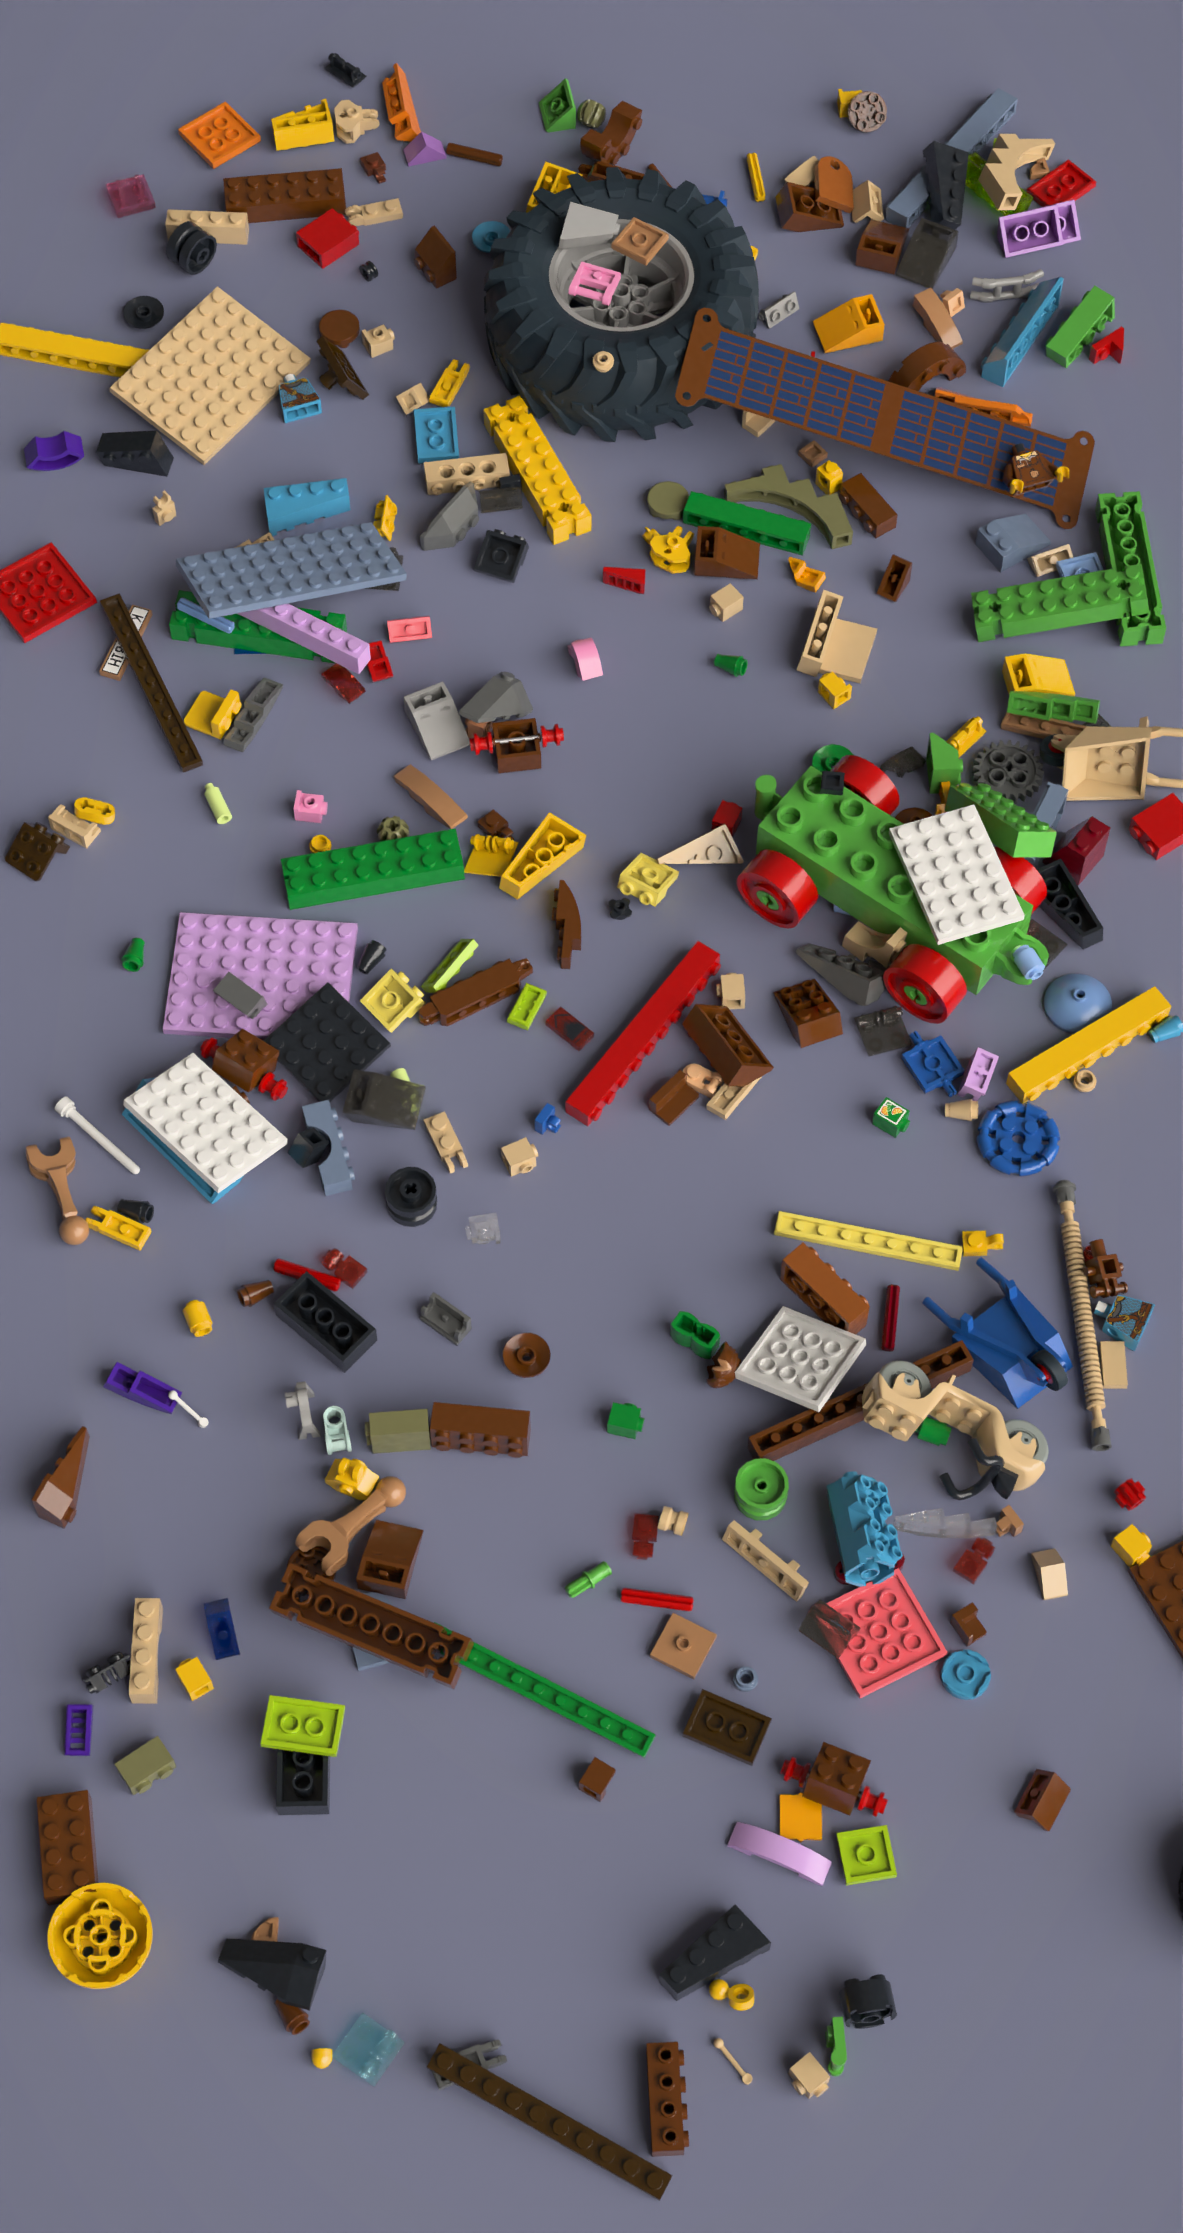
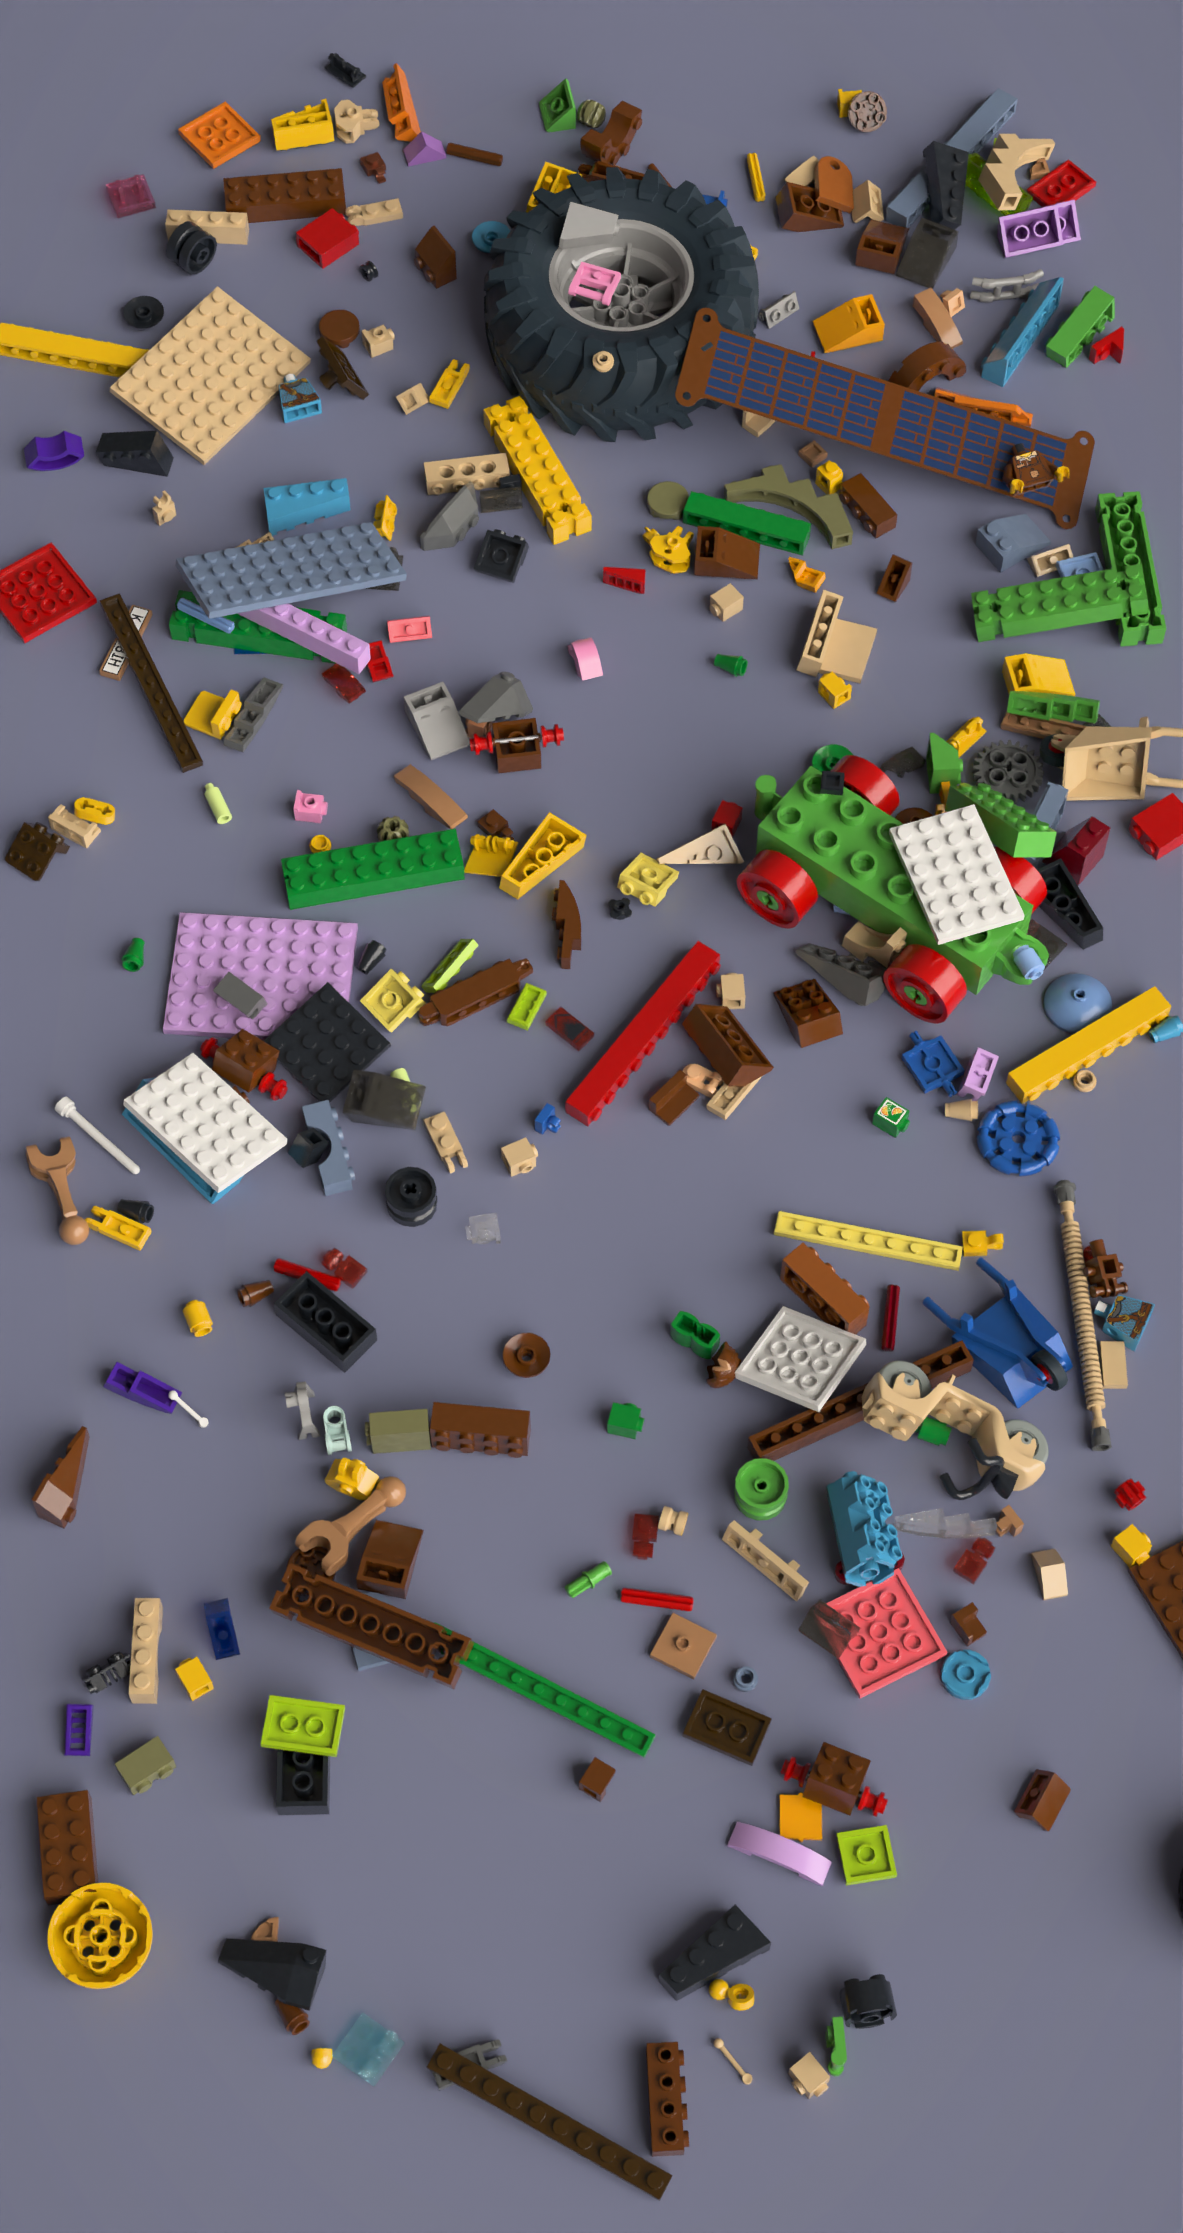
dark azure plate [414,407,459,464] -> none
dark grey hinge [420,1292,472,1346] -> none
medium nougat plate [611,217,669,266] -> none
clear smoke hinge [854,1006,912,1057] -> none

